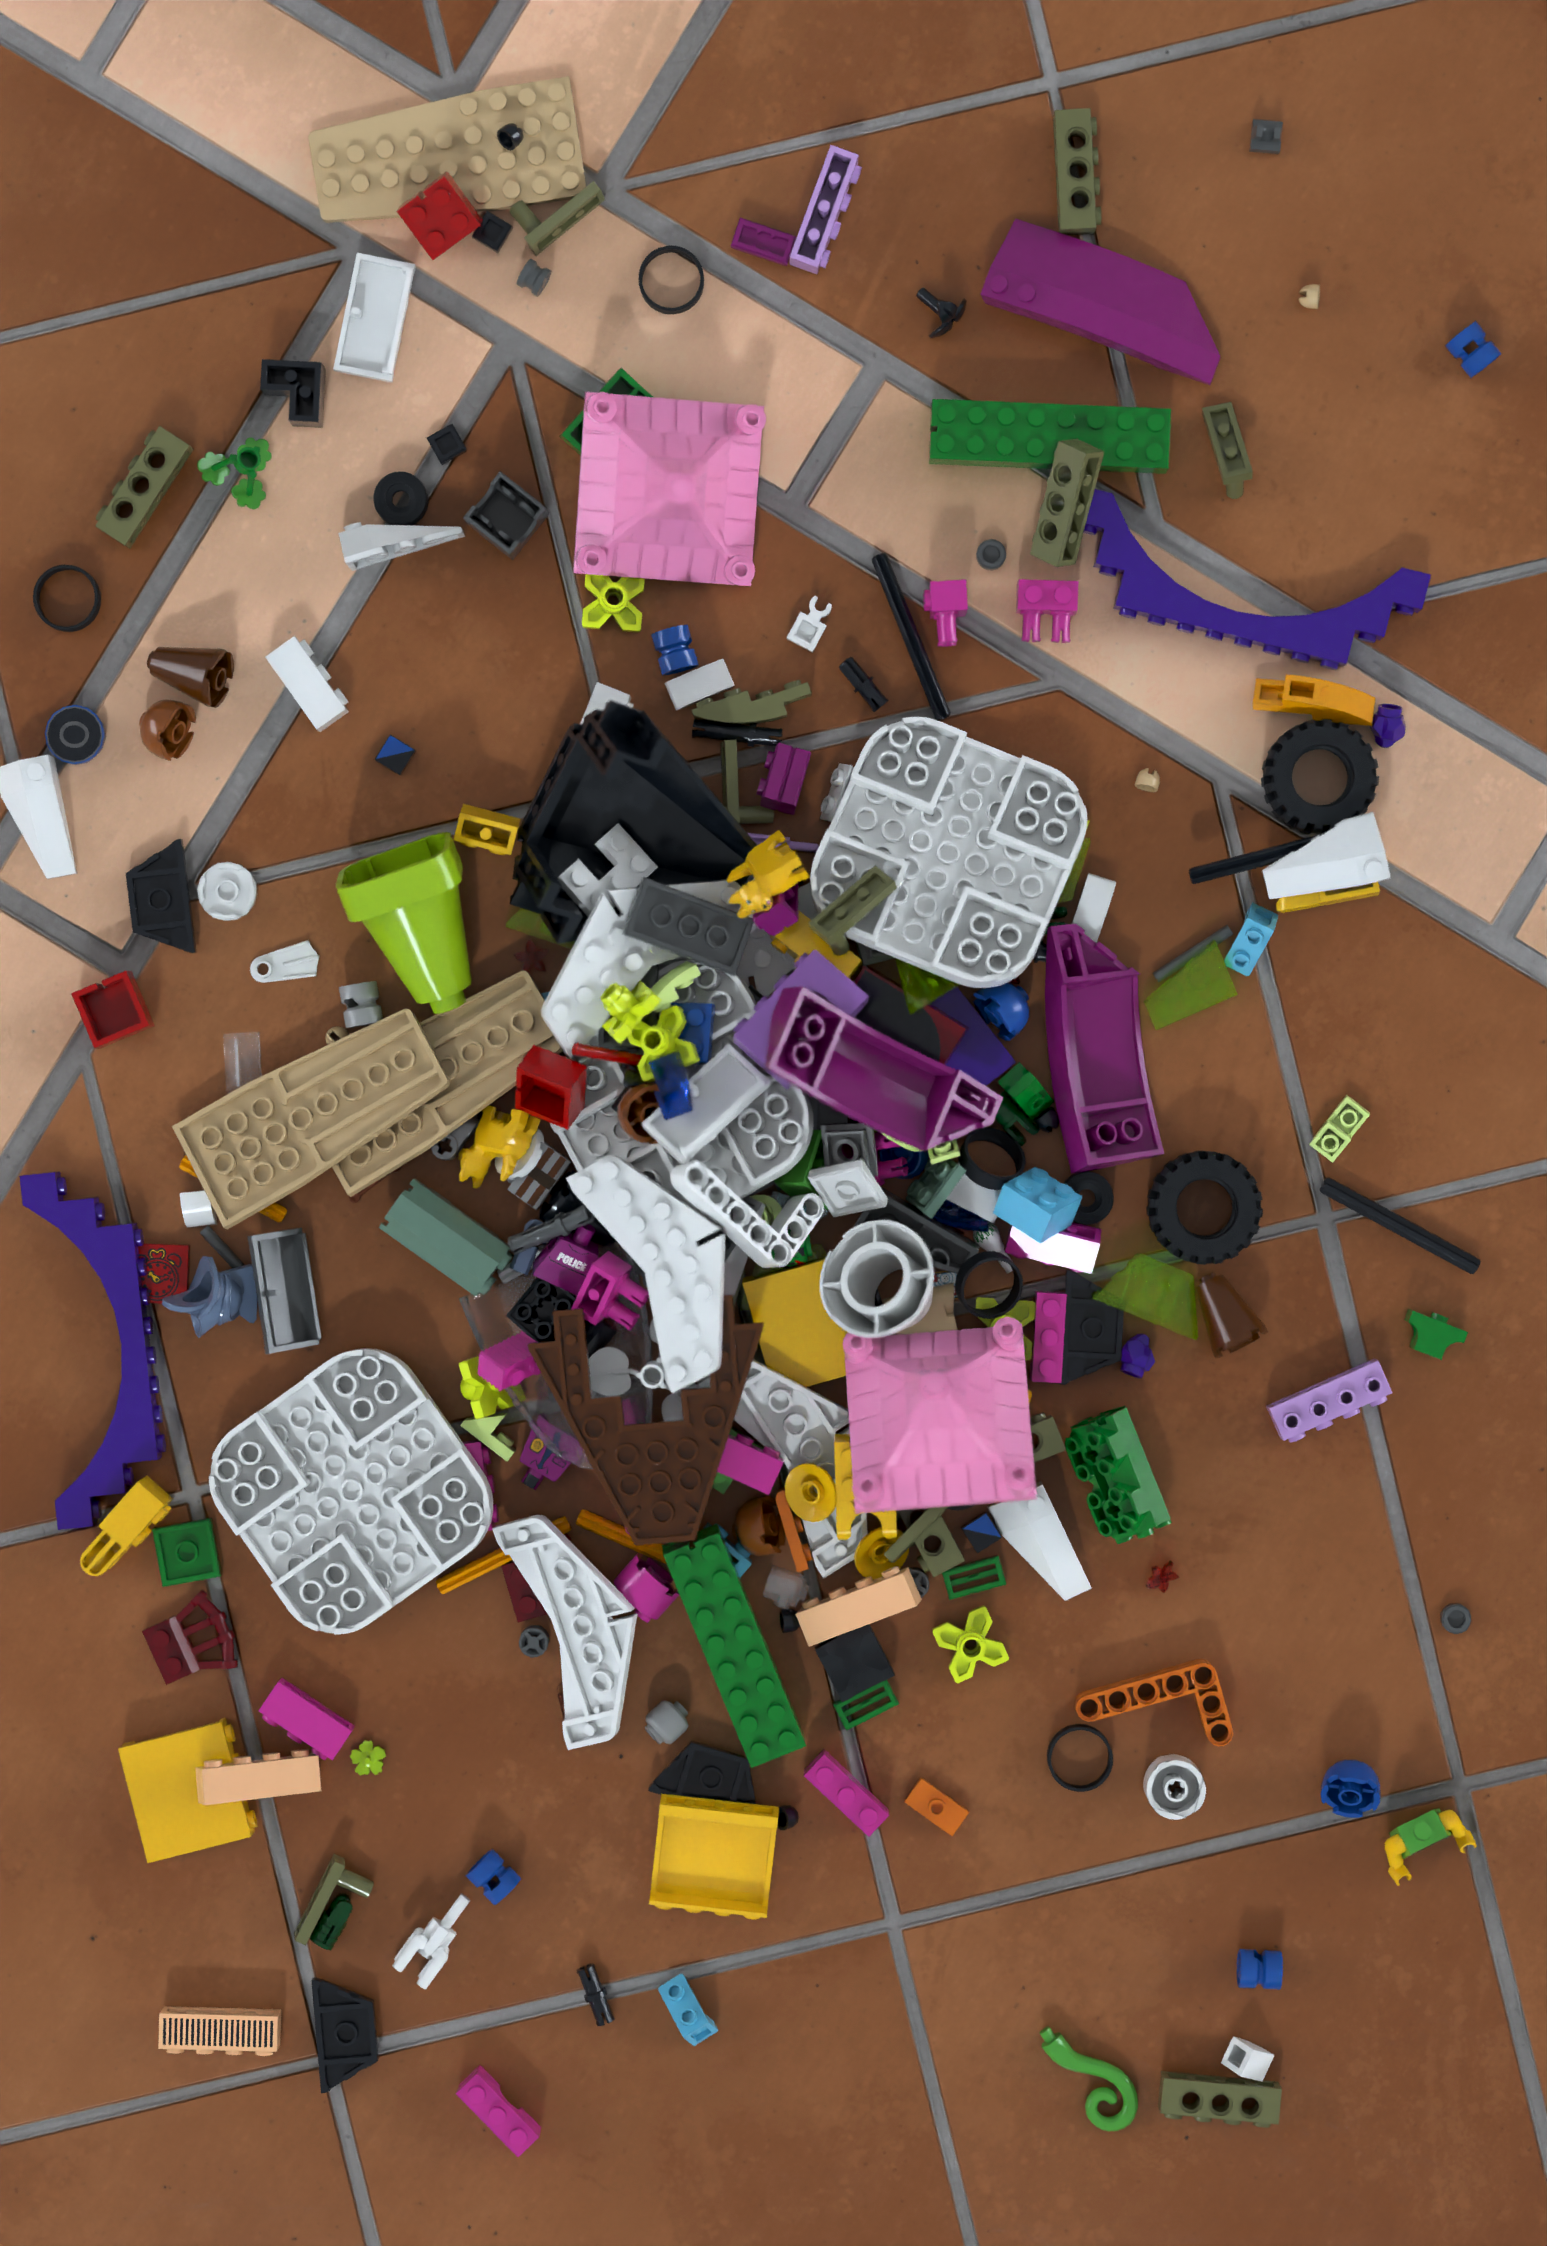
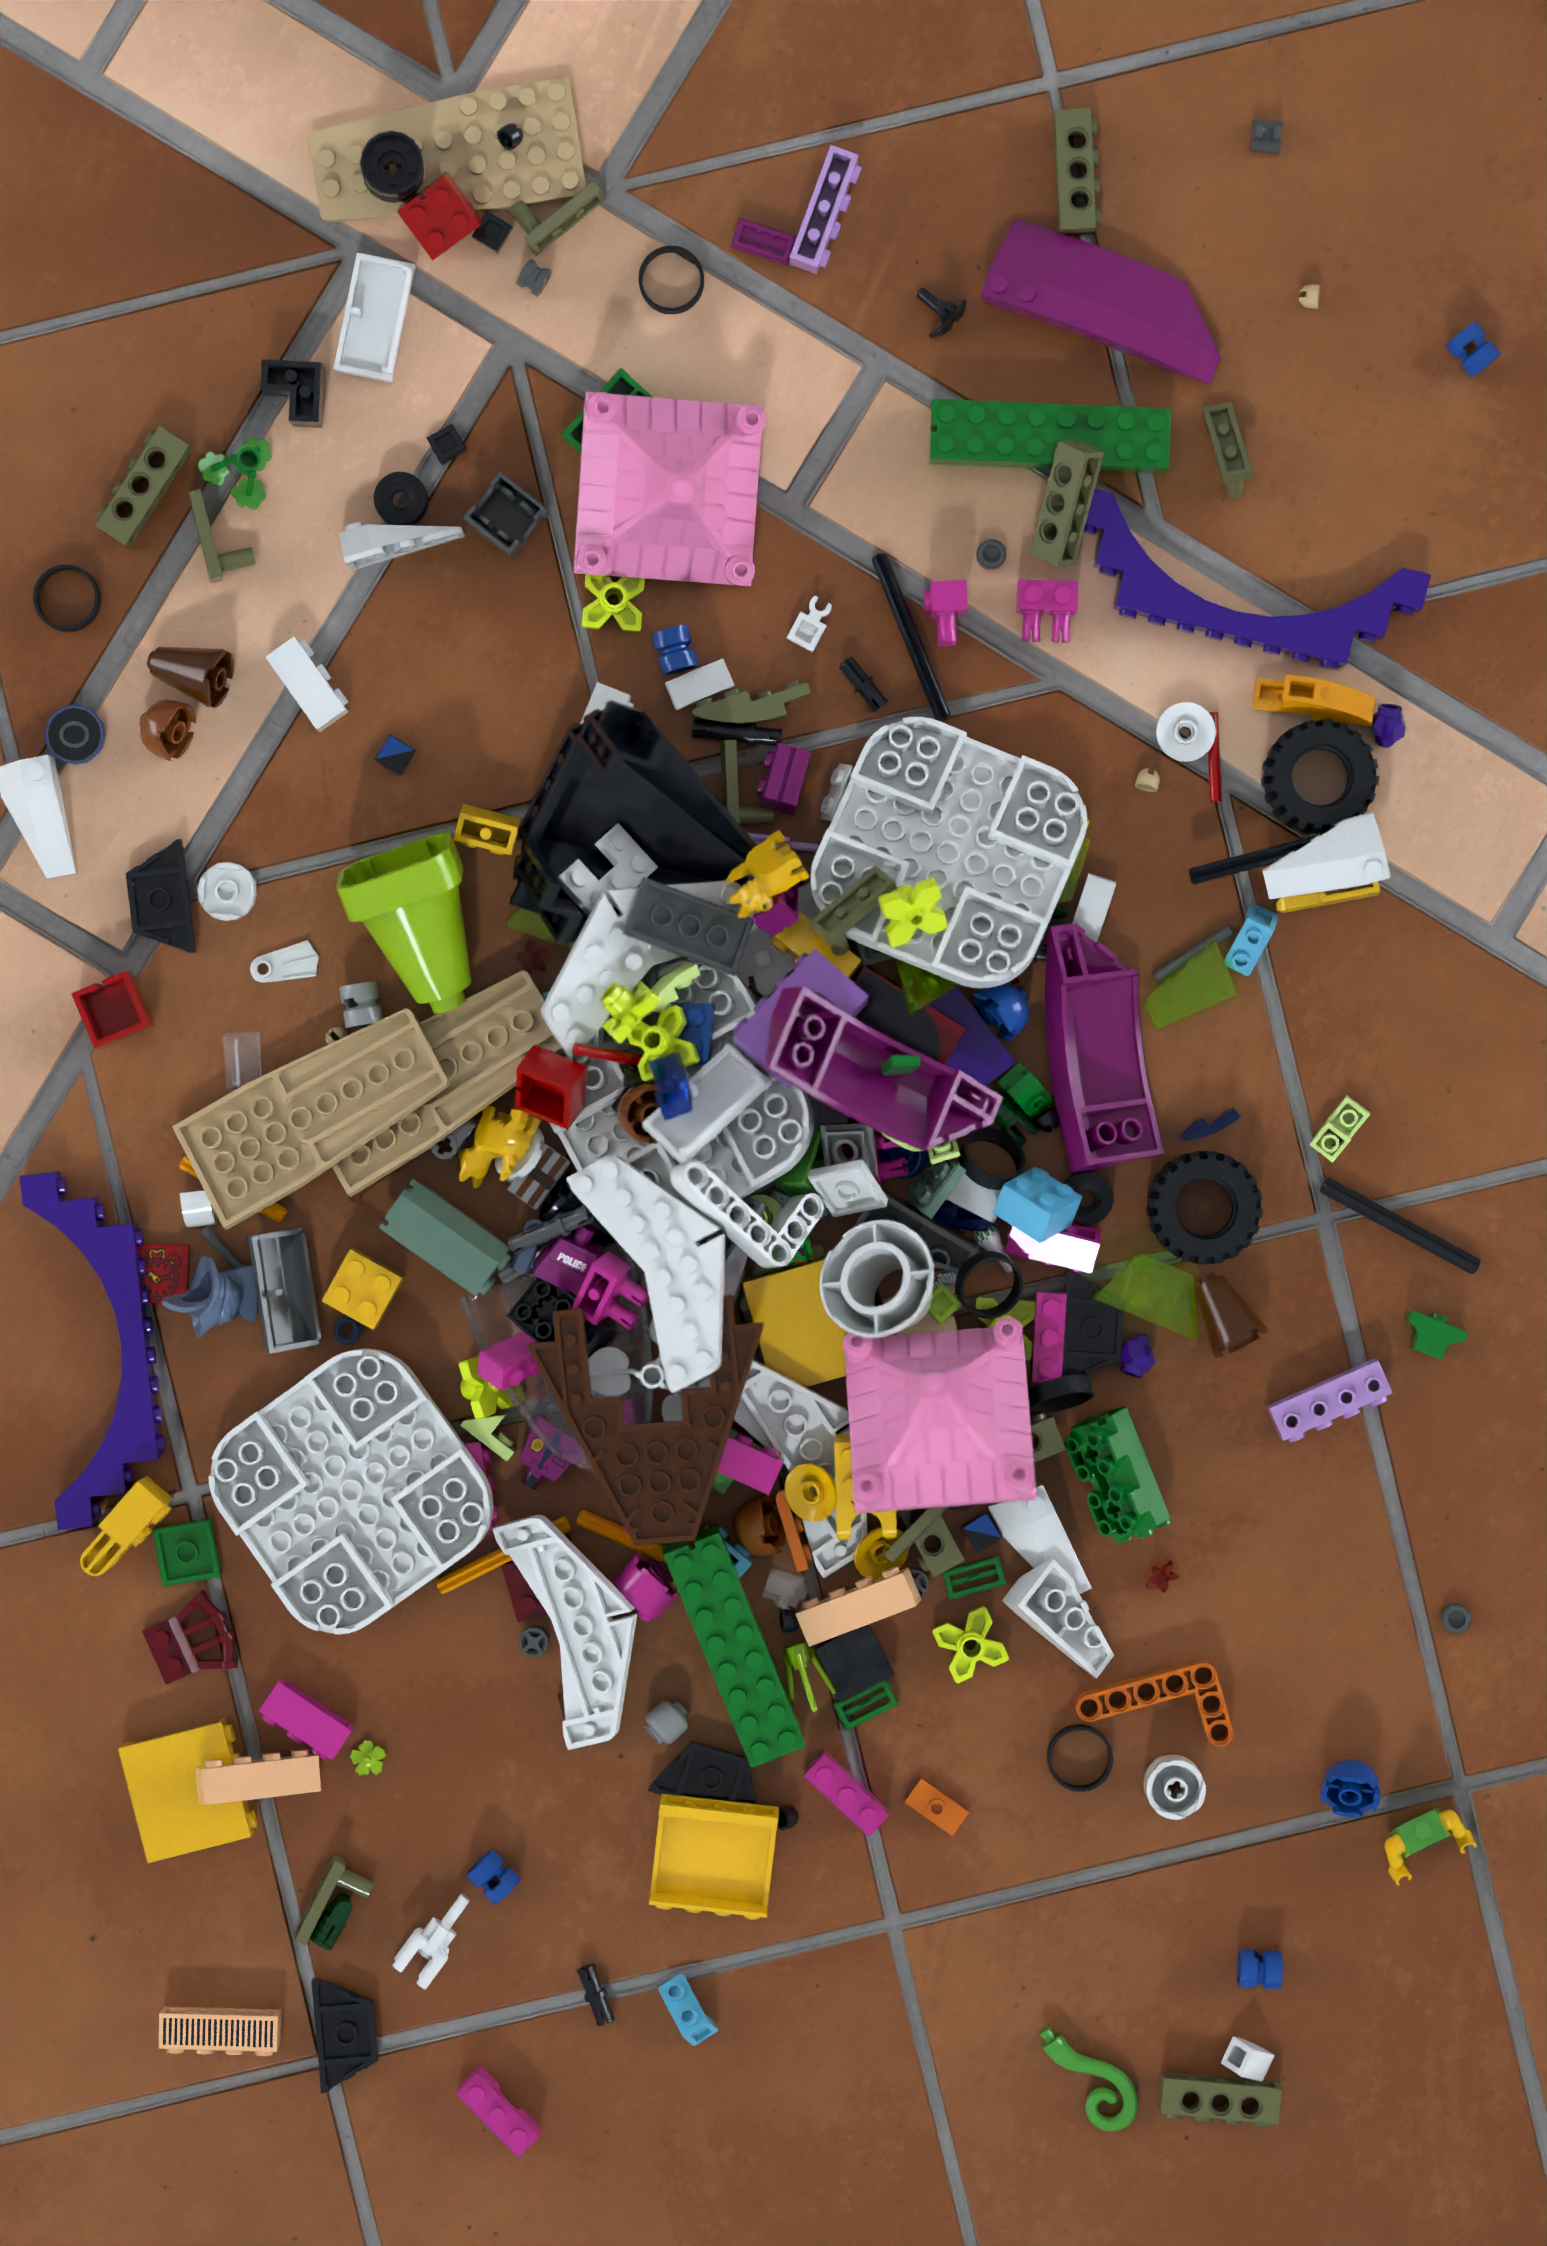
none -> olive piece [189,489,256,583]
none -> yellow brick [322,1248,405,1330]
none -> dark blue plate [333,1315,363,1345]
none -> black wheel [360,131,424,203]
none -> lime plant [782,1641,837,1712]
none -> neon yellow plant [878,878,947,948]
none -> green tile [881,1054,921,1075]
none -> lime tile [928,1283,962,1325]
none -> white wedge [1002,1558,1114,1679]
none -> black tyre [1028,1374,1094,1413]
none -> white dish [1156,702,1216,762]
none -> clear blue slope [1178,1107,1241,1141]
none -> red bar [1208,712,1222,802]

